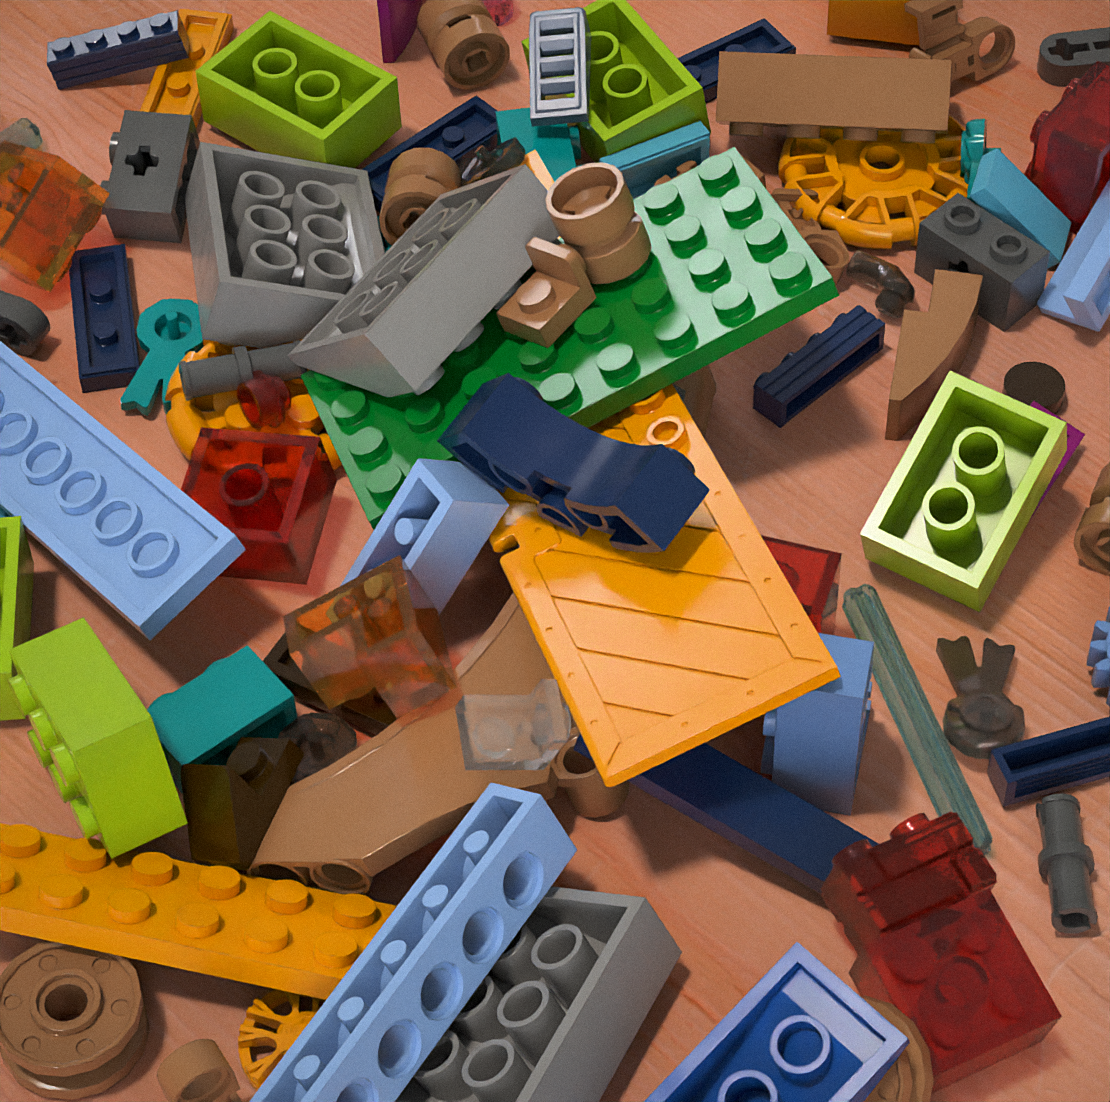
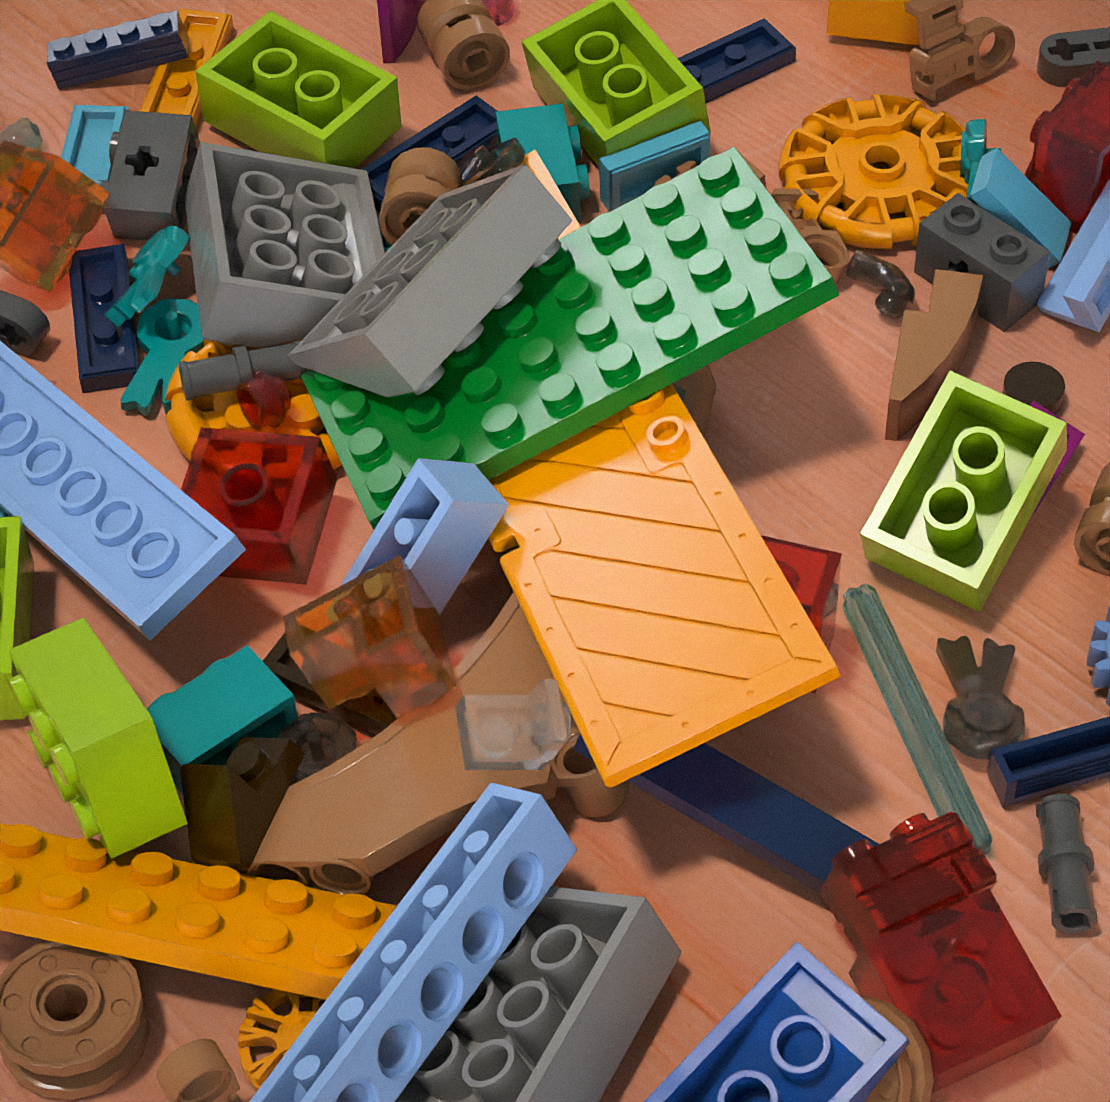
dark blue brick [437,373,710,553] -> none
medium nougat bracket [496,237,597,348] -> none
sand blue slope [529,7,591,127] -> none
medium nougat wheel [545,162,652,284] -> none
medium nougat slope [716,51,952,144] -> none
dark blue piece [753,305,886,428] -> none
medium blue wedge [760,633,874,816] -> none
none -> medium azure tile [54,105,129,198]
none -> teal piece [105,225,190,327]

